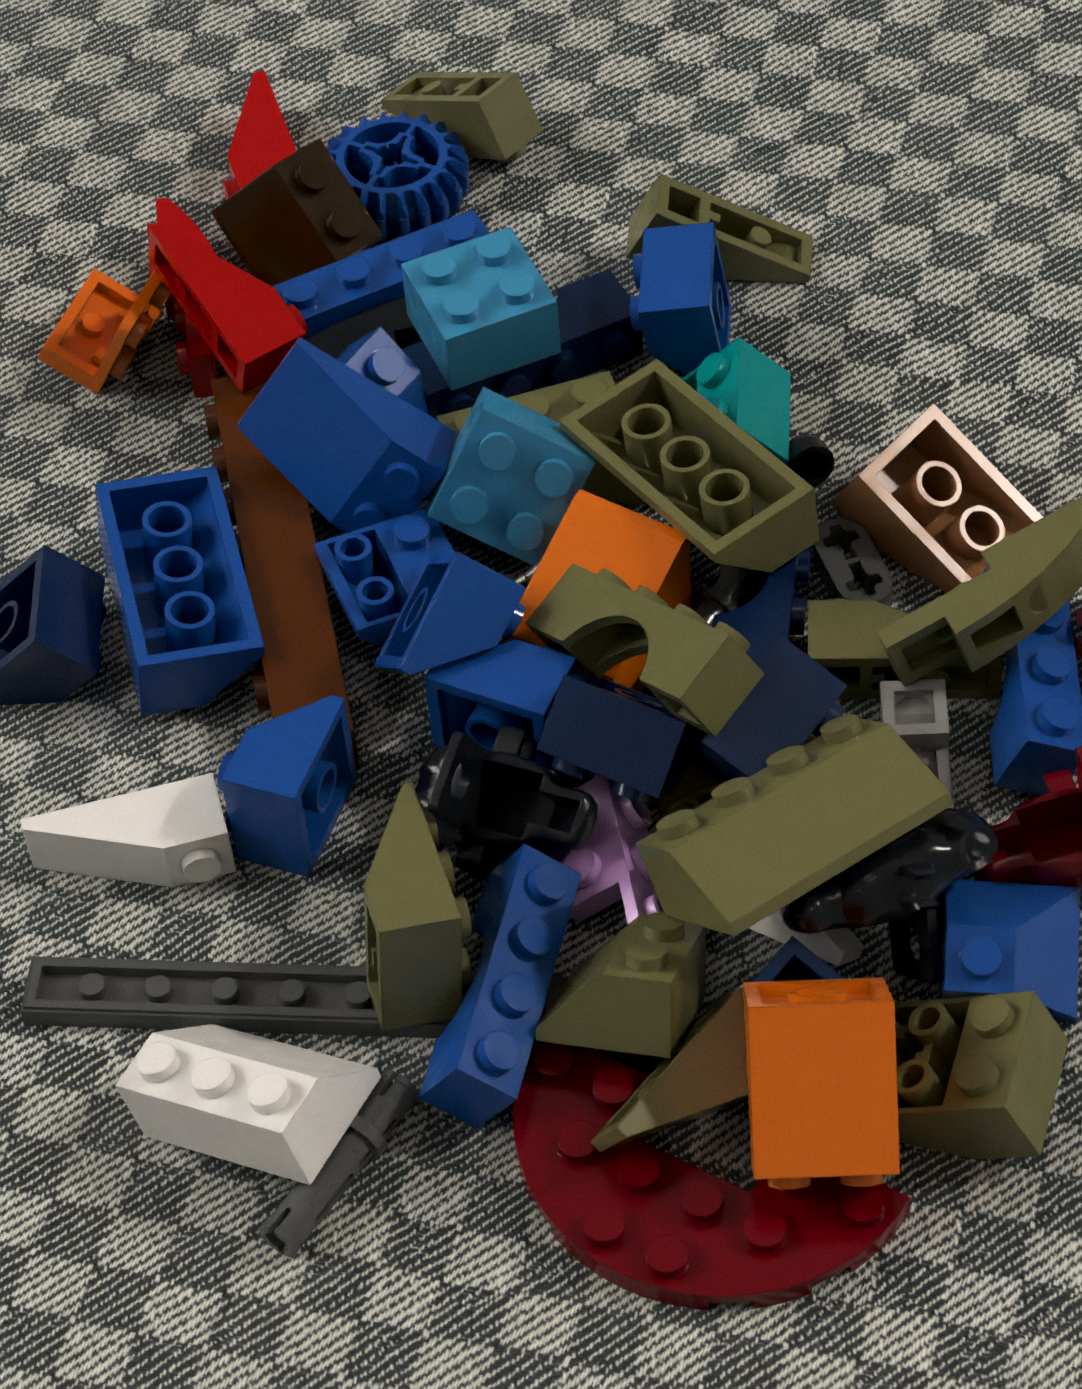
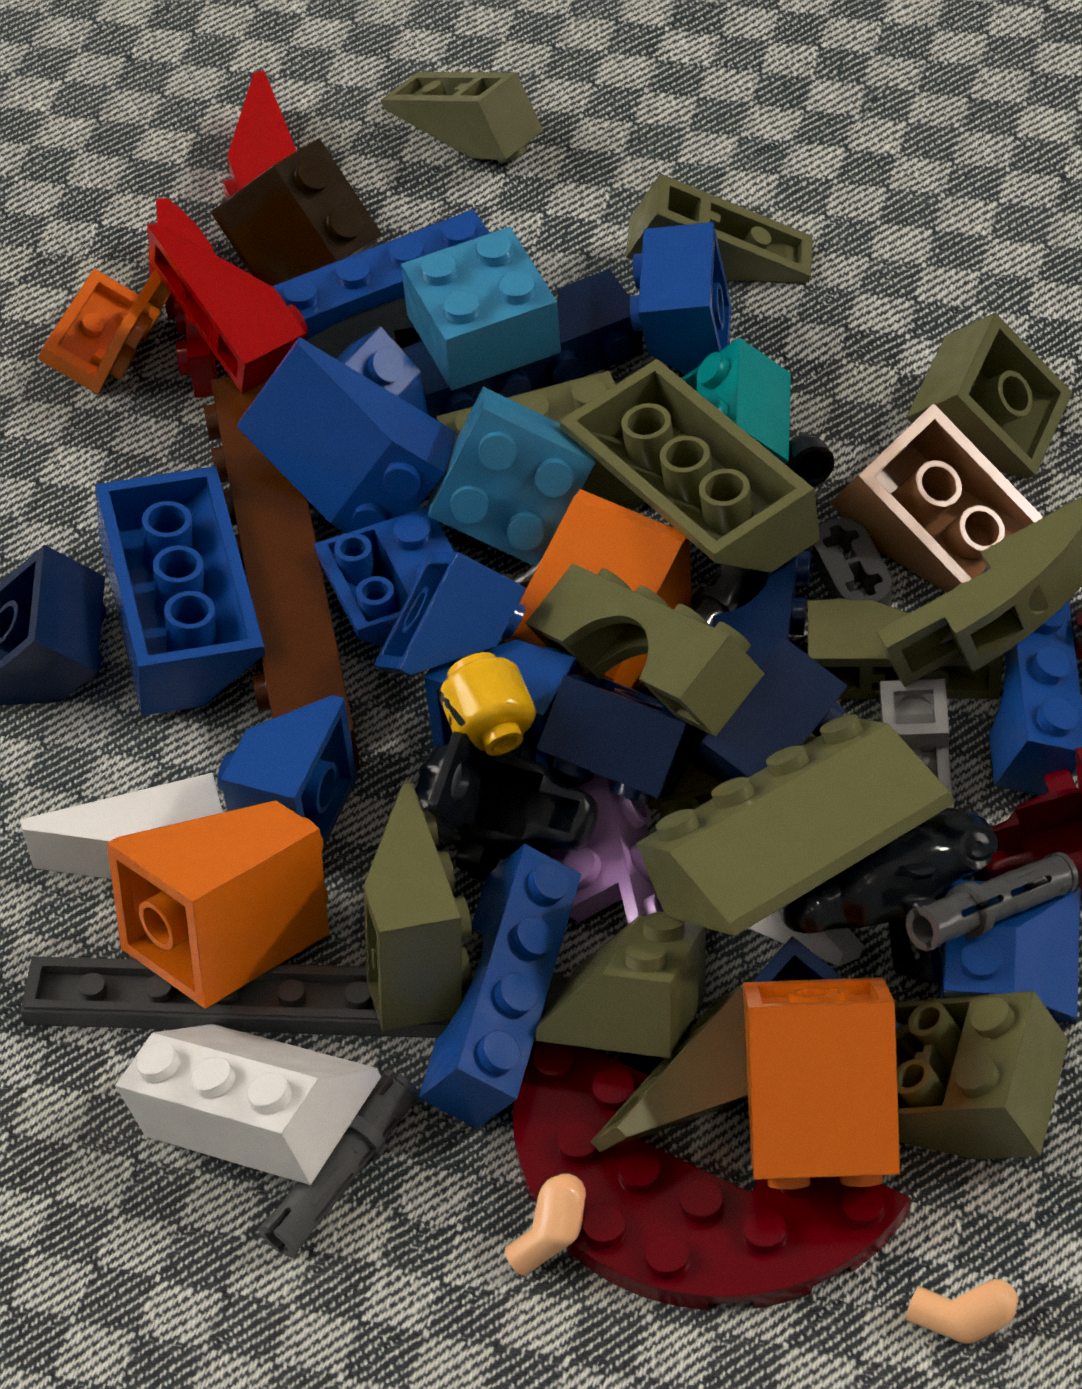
blue gear [327,110,470,243] -> none
none -> orange slope [107,800,329,1009]
none -> yellow head [438,652,536,756]
none -> light nougat arm [505,1174,586,1276]
none -> olive slope [906,312,1072,479]
none -> dark grey pin [906,852,1079,951]
none -> light nougat arm [906,1279,1018,1344]

